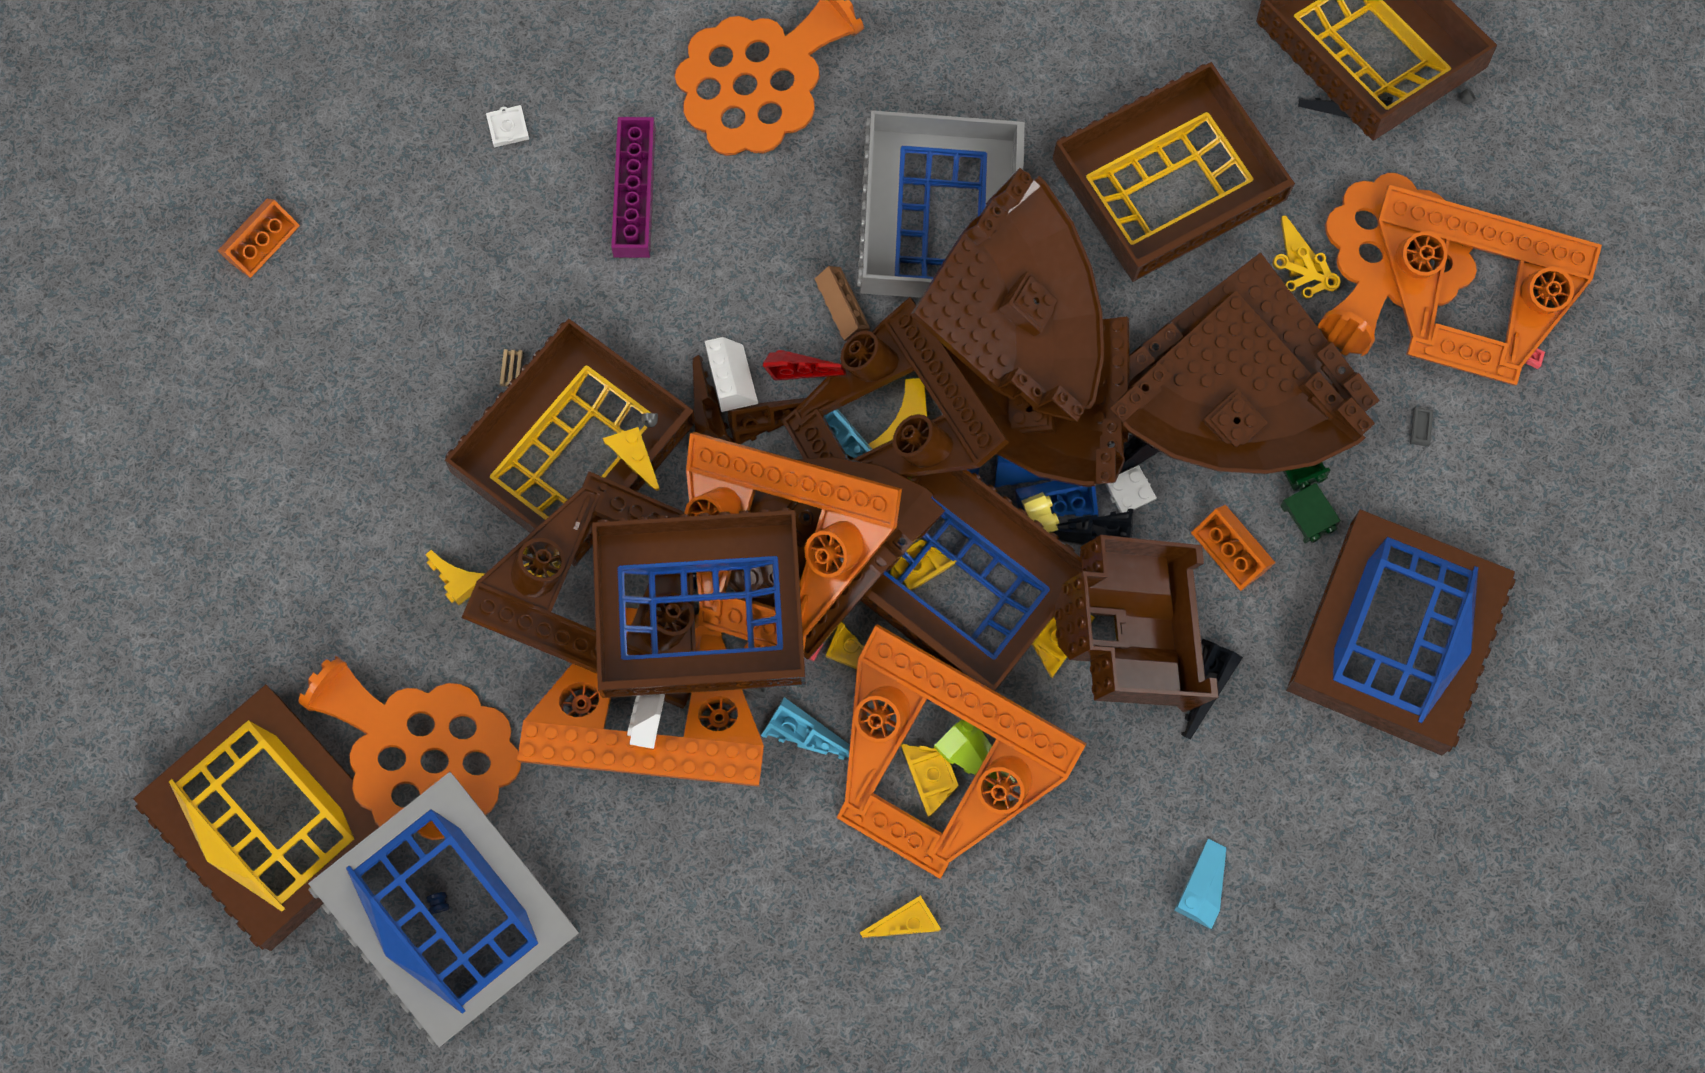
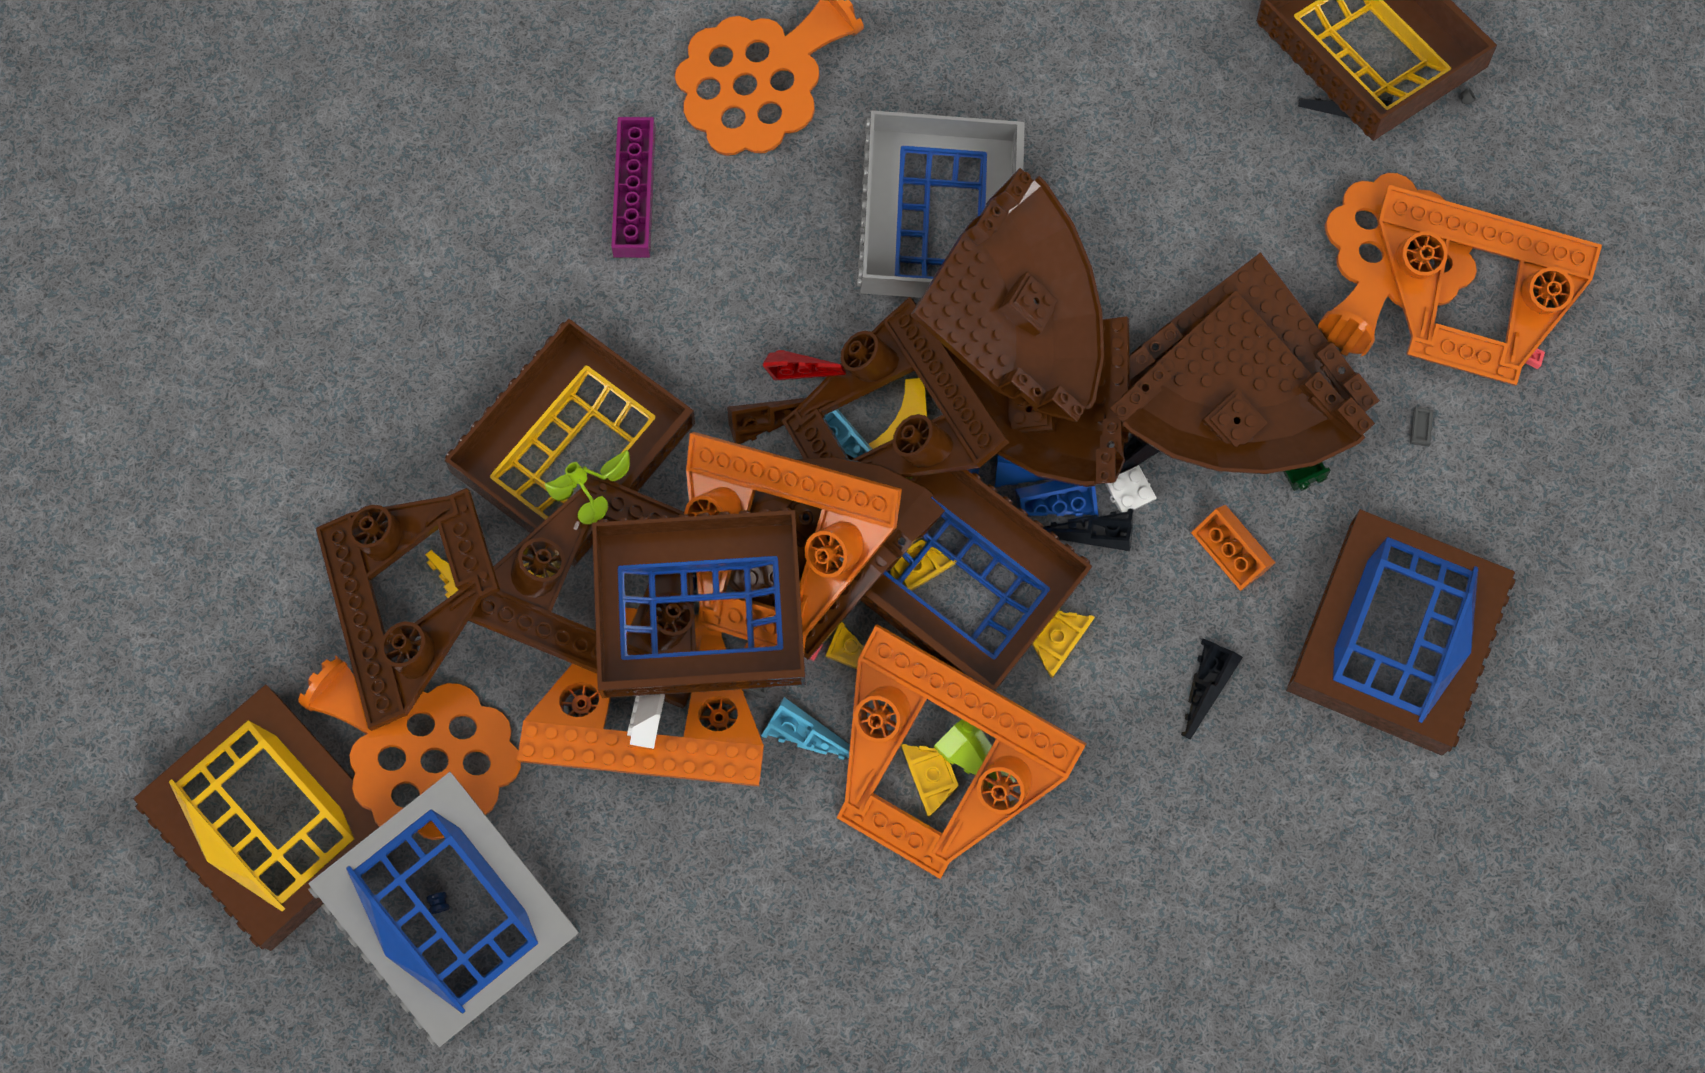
orange slope [217,198,300,278] -> none
white plate [486,105,529,147] -> none
tan tile [500,349,523,387] -> none
yellow wing [603,427,660,491] -> none
dark grey hinge [642,413,658,427] -> none
reddish brown wedge [693,355,734,443] -> none
white slope [705,337,758,412] -> none
medium nougat brick [814,266,870,341] -> none
yellow wing [860,895,941,938] -> none
light yellow brick [1022,492,1059,532] -> none
reddish brown panel [1052,62,1295,282] -> none
reddish brown panel [1054,535,1219,712] -> none
medium azure wedge [1174,839,1226,929] -> none
yellow plant [1272,246,1341,299] -> none
dark green panel [1280,483,1341,543] -> none
yellow wing [1281,216,1323,277] -> none
none -> reddish brown wing [316,488,500,731]
none -> lime plant [545,450,630,525]

